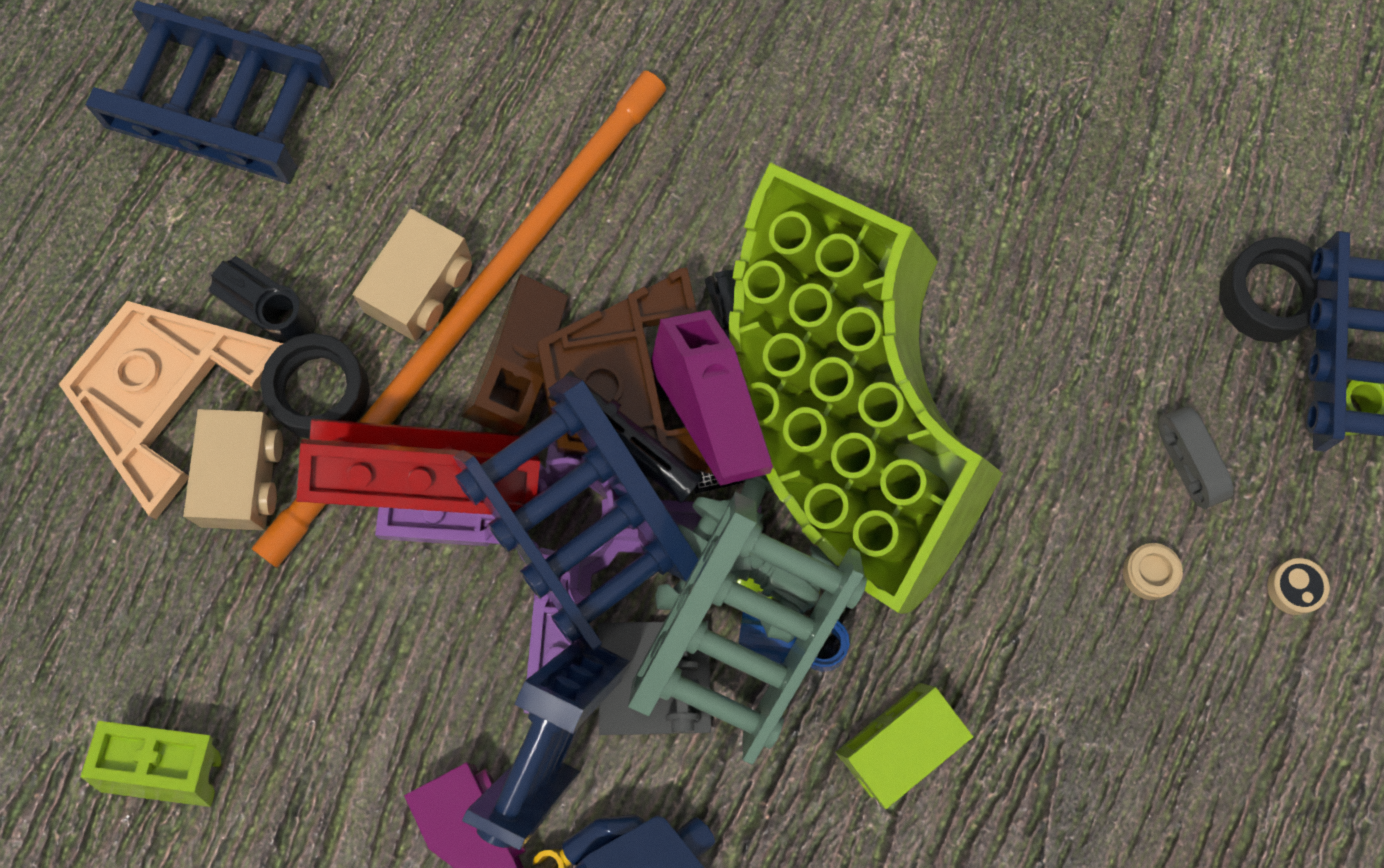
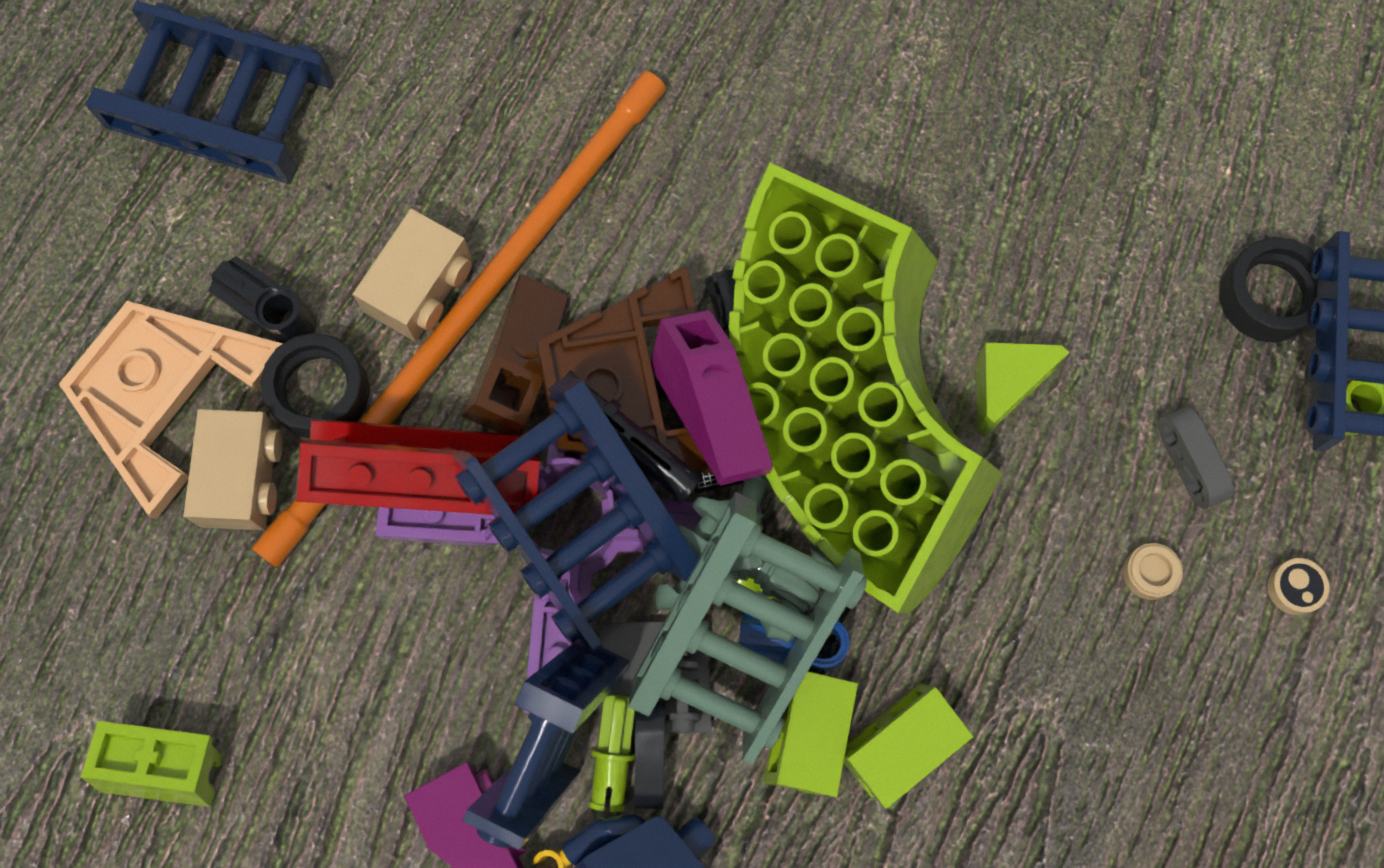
none -> lime axle [588,694,636,812]
none -> black beam [635,701,665,809]
none -> lime hinge [763,672,858,797]
none -> lime slope [976,342,1070,437]

